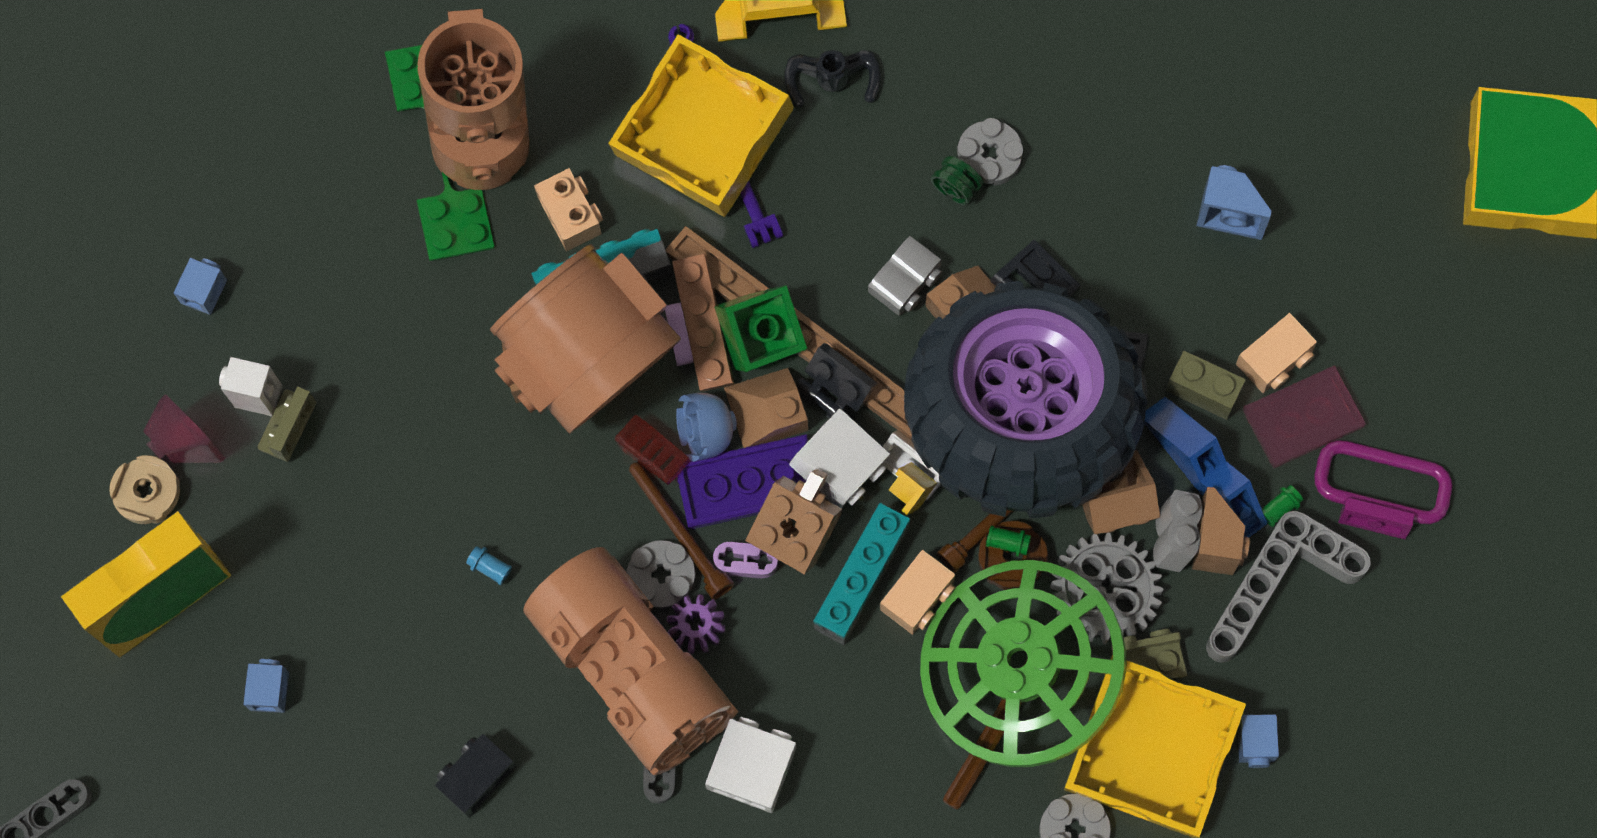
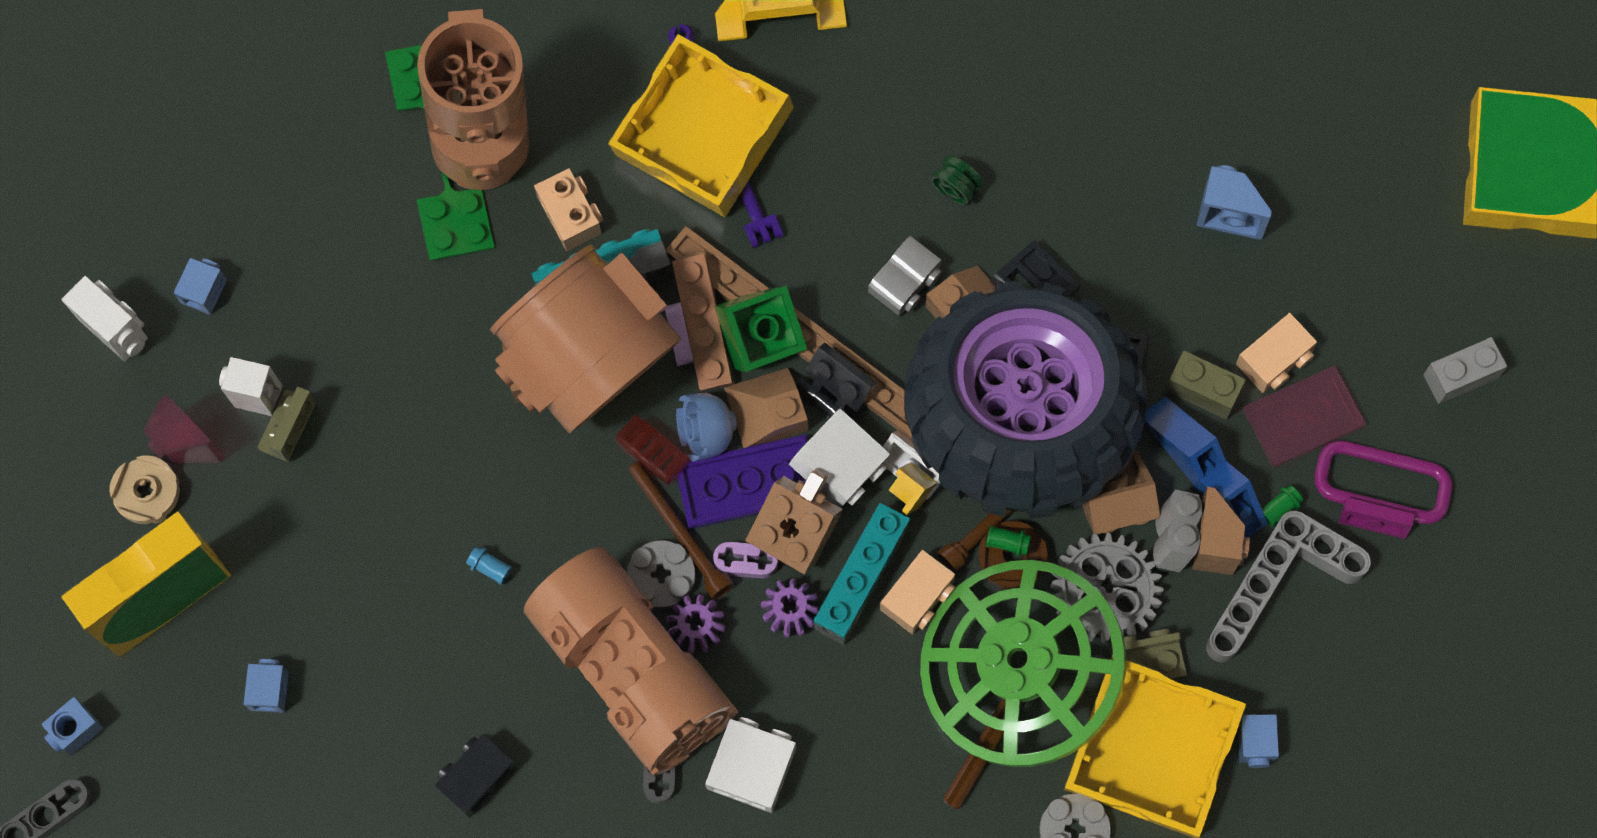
black piece [784,50,881,108] -> none
light grey plate [957,118,1023,186] -> none
none -> medium blue brick [41,697,104,755]
none -> white brick [61,276,148,362]
none -> medium lavender gear [761,578,819,638]
none -> light grey brick [1423,337,1507,405]

